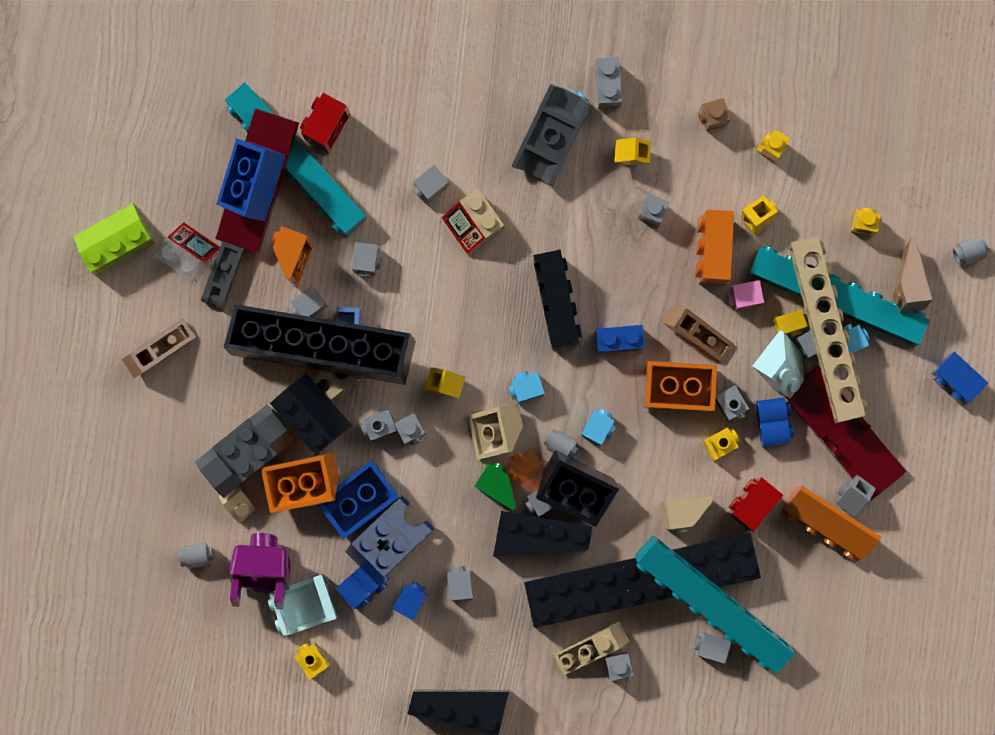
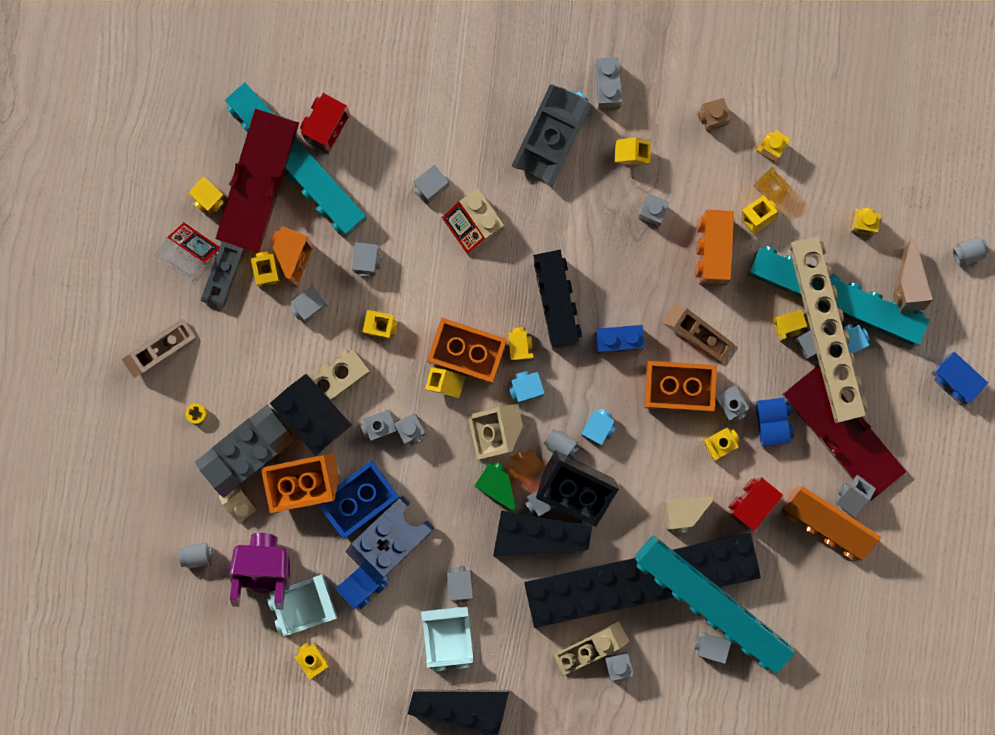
lime slope [73,203,155,276] -> none
blue brick [216,138,286,221] -> none
black brick [223,304,416,385] -> none
medium blue panel [337,307,362,325] -> none
blue brick [392,582,428,620] -> none
bright pink brick [728,280,764,310] -> none
light aqua slope [752,330,804,398] -> none
none -> yellow bush [185,403,207,424]
none -> yellow brick [188,176,226,214]
none -> yellow brick [251,251,281,288]
none -> yellow brick [363,310,398,339]
none -> light aqua panel [421,606,474,671]
none -> orange brick [427,317,507,384]
none -> yellow brick [508,327,533,362]
none -> clear yellow brick [754,167,791,204]

